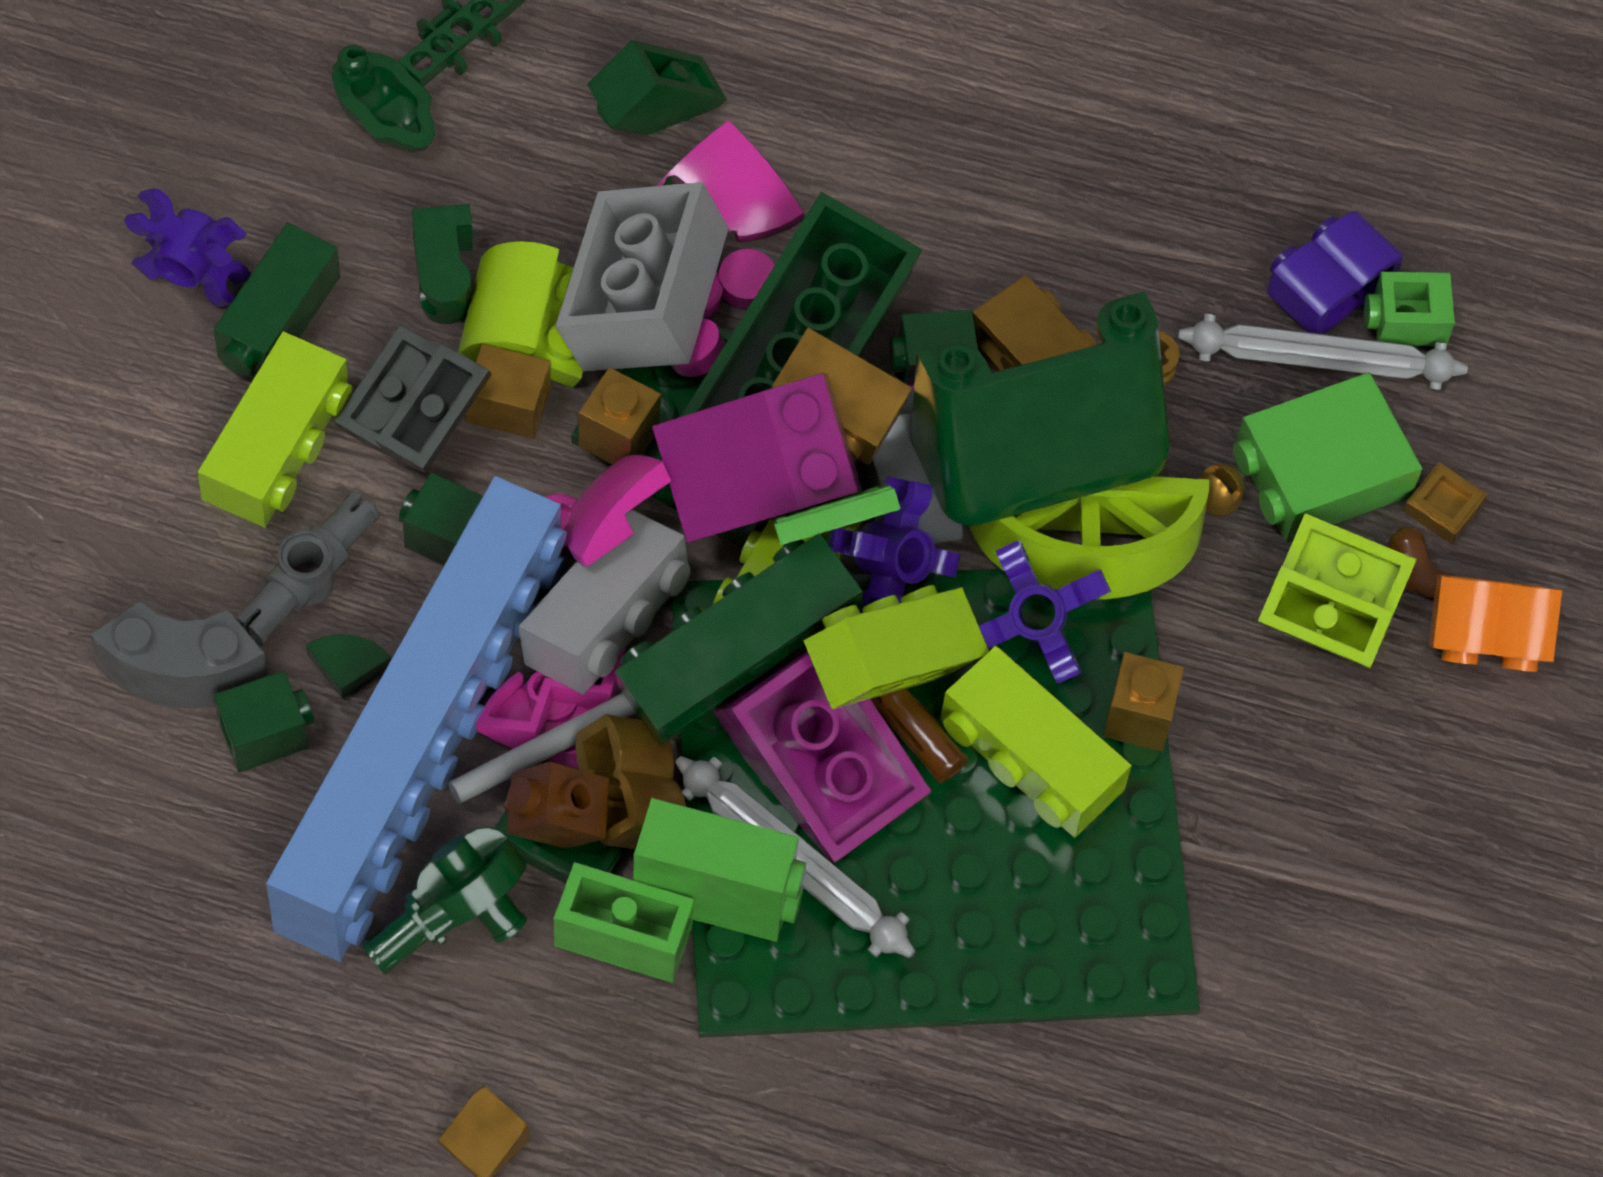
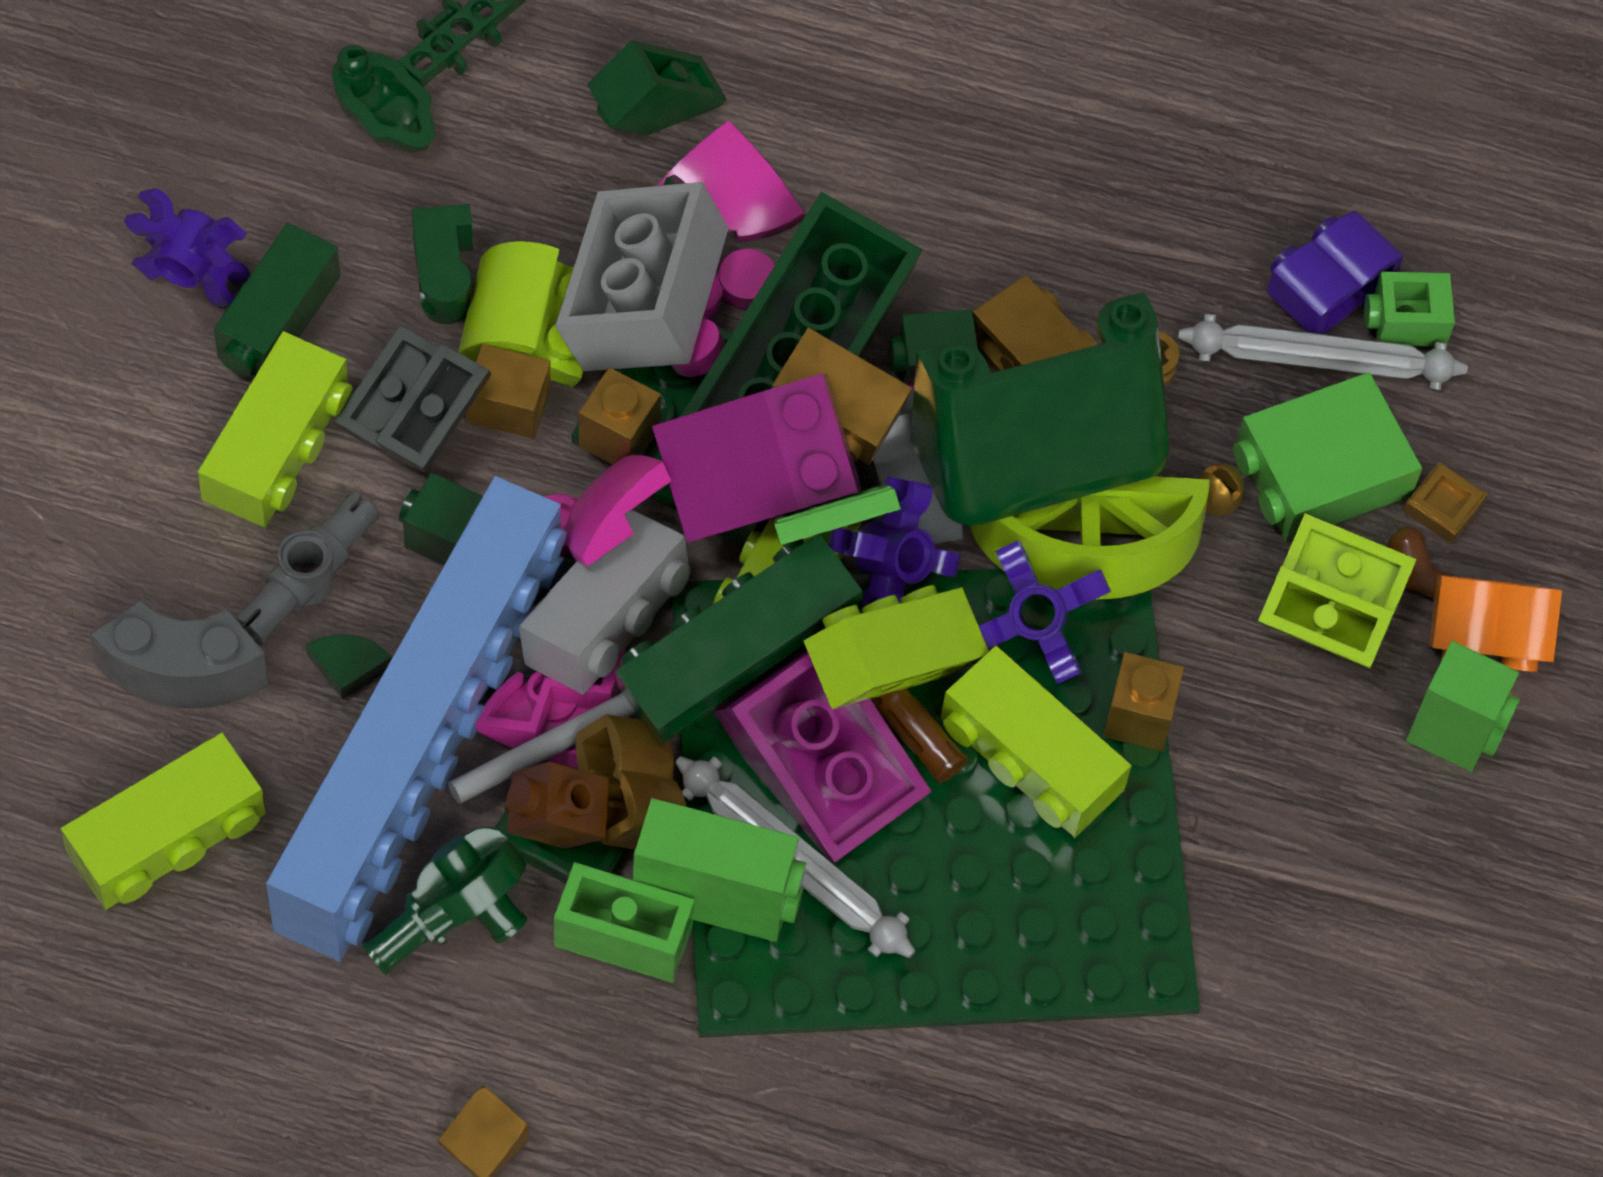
dark green brick [214,671,314,773] -> none
none -> lime brick [60,733,266,910]
none -> bright green brick [1406,641,1521,772]

